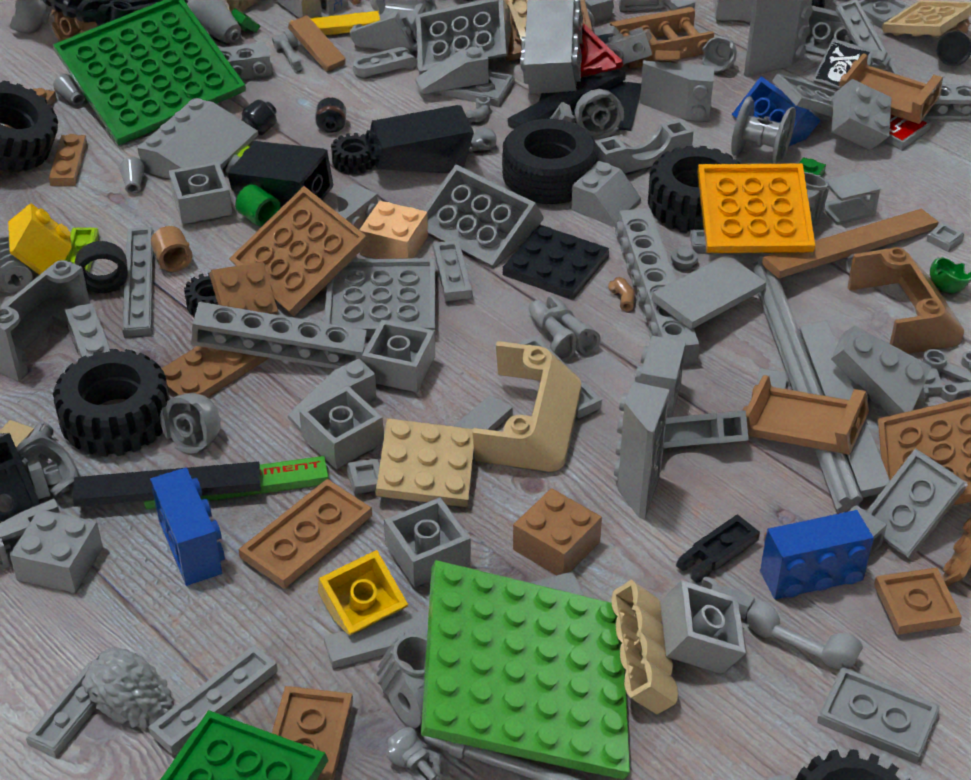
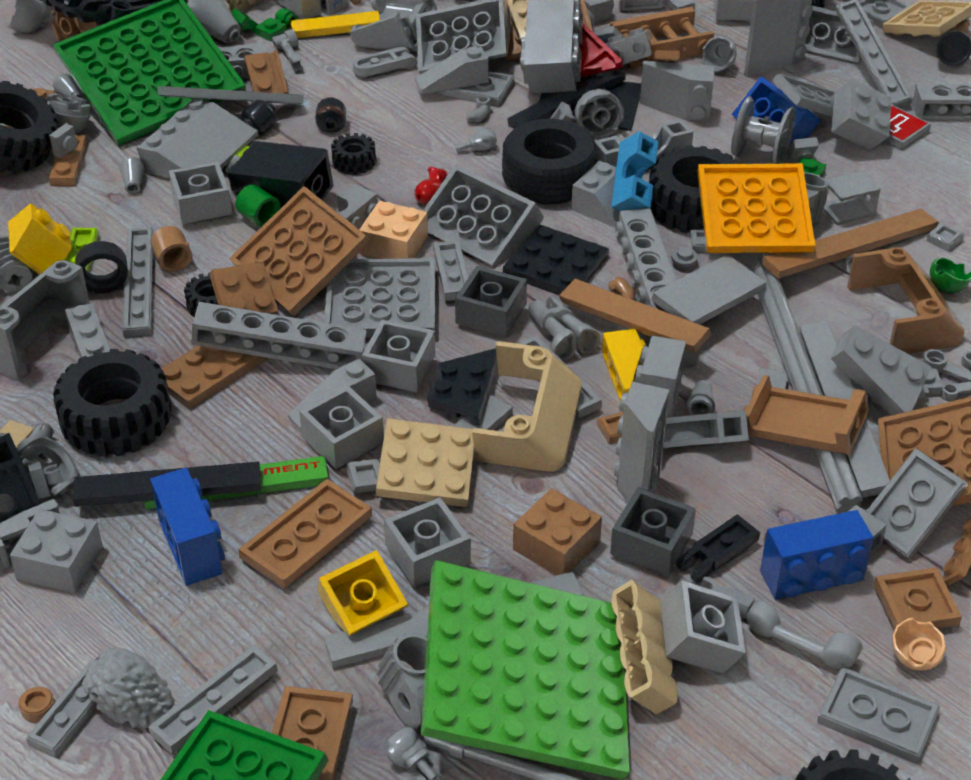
light grey cylinder [160,392,221,454] -> none
medium nougat tile [288,15,346,72] -> none
black slope [365,105,474,173] -> none
flag [813,39,891,89] -> none
medium nougat panel [839,53,943,124] -> none
none -> medium nougat tile [18,687,55,722]
none -> light grey cone [46,94,92,134]
none -> light grey plate [49,123,78,159]
none -> light grey tile [157,86,304,104]
none -> medium nougat plate [244,50,288,94]
none -> green plate [255,8,297,42]
none -> red animal [414,167,448,205]
none -> black wing [427,348,497,425]
none -> dark grey brick [455,266,527,337]
none -> medium nougat tile [559,279,711,353]
none -> medium nougat tile [597,412,624,444]
none -> yellow slope [602,329,646,402]
none -> dark grey brick [610,487,696,576]
none -> dark azure arch [611,131,658,212]
none -> light grey cone [686,380,715,415]
none -> light grey plate [787,137,819,161]
none -> light nougat hair [892,618,946,671]

